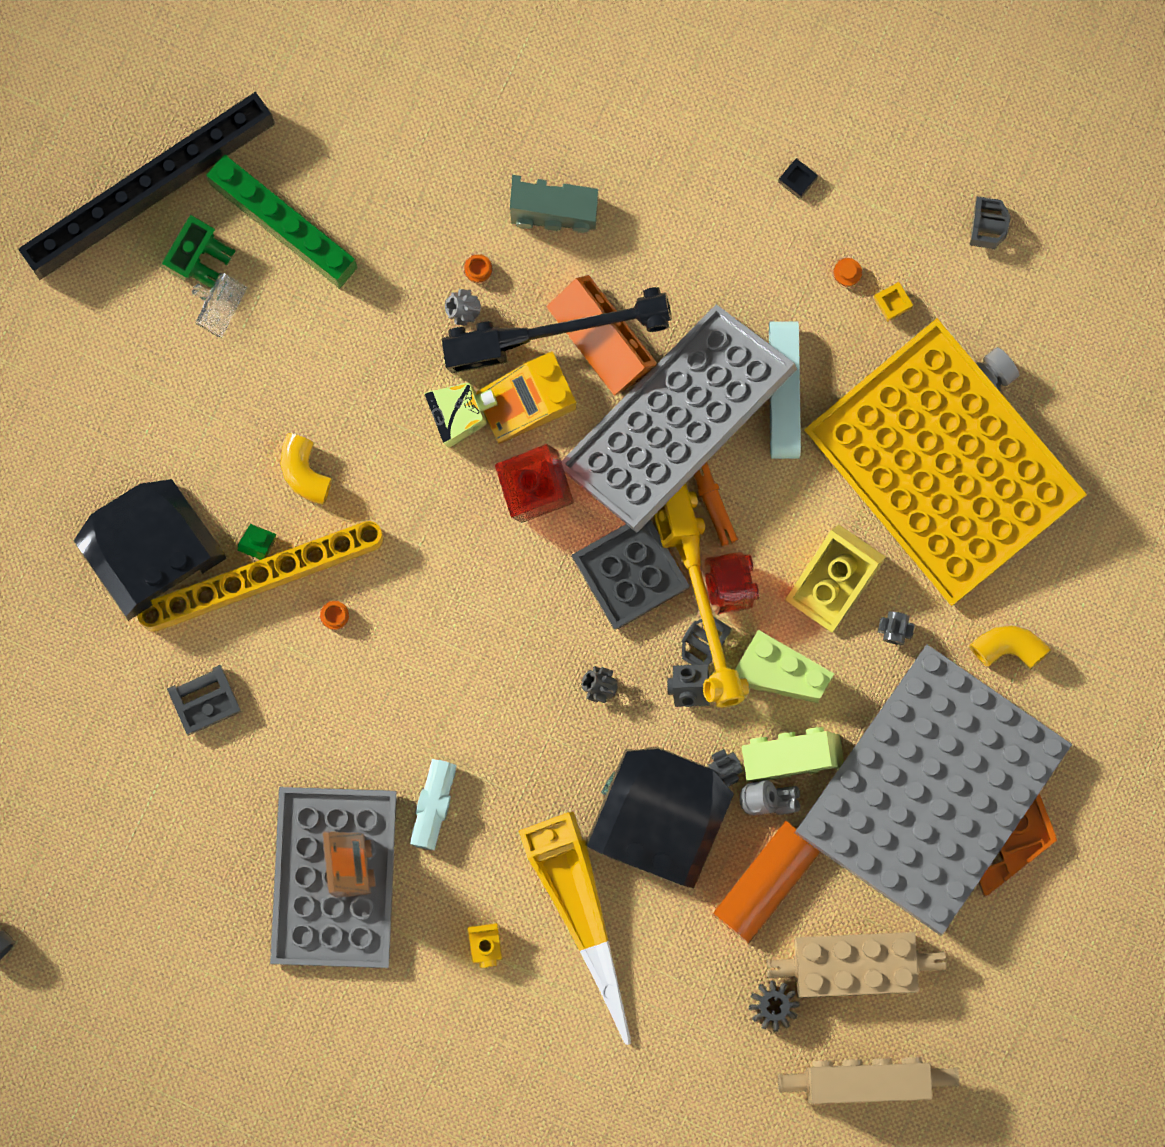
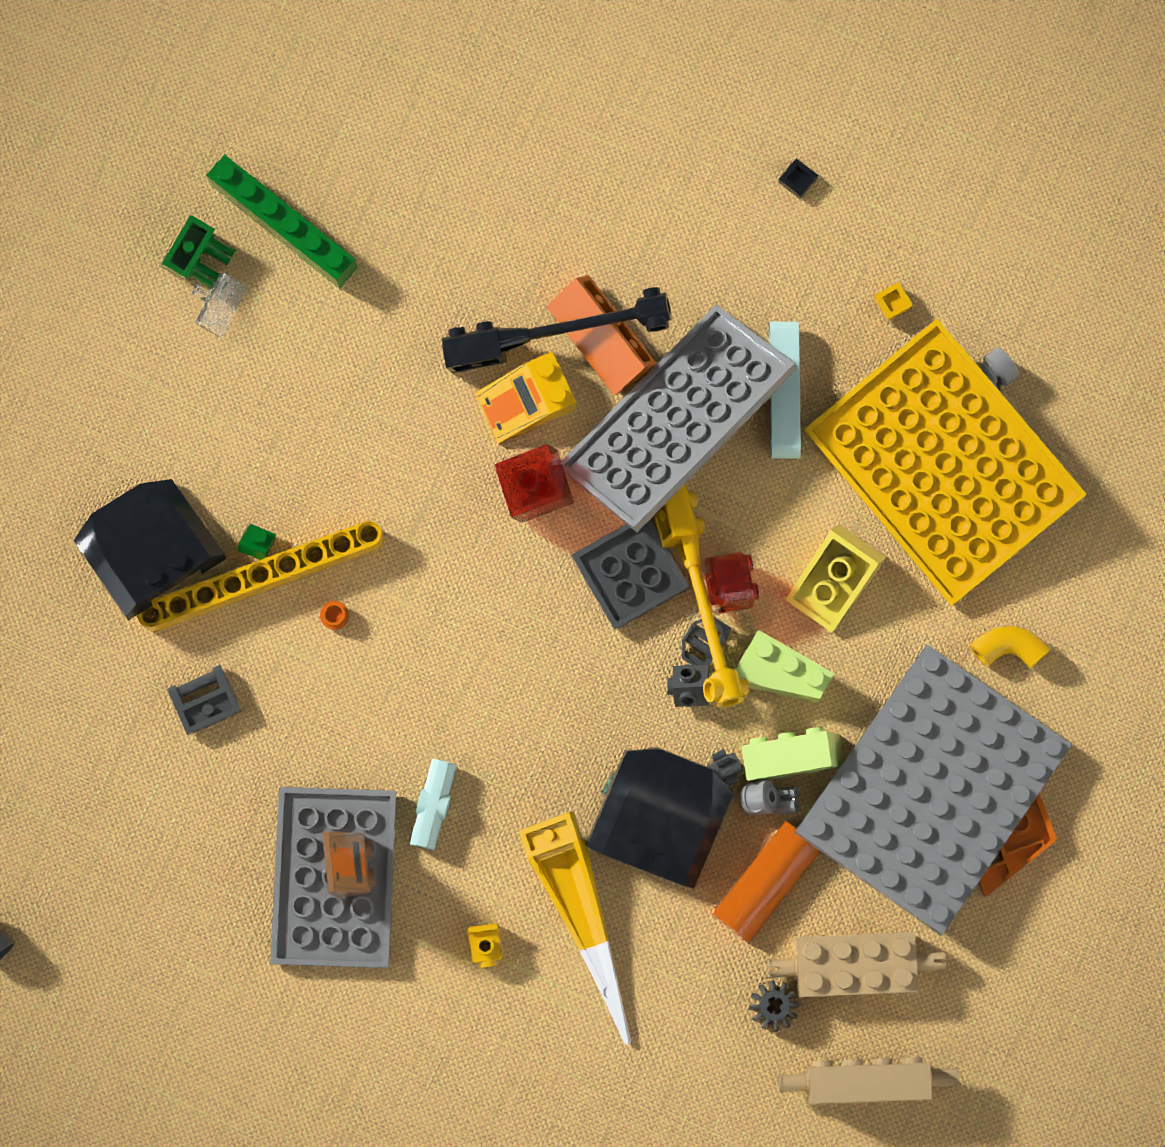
black brick [18,91,275,280] -> none
yellow cylinder [280,433,332,505] -> none
yellowish green torso [424,383,498,448] -> none
light grey gear [445,289,481,325] -> none
orange plate [464,254,493,283] -> none
sand green wedge [510,175,598,233] -> none
dark grey gear [582,666,618,703] -> none
orange pin [694,462,739,547] -> none
orange plate [833,258,862,287] -> none
dark grey gear [878,611,915,645] -> none
dark grey piece [970,196,1011,249] -> none

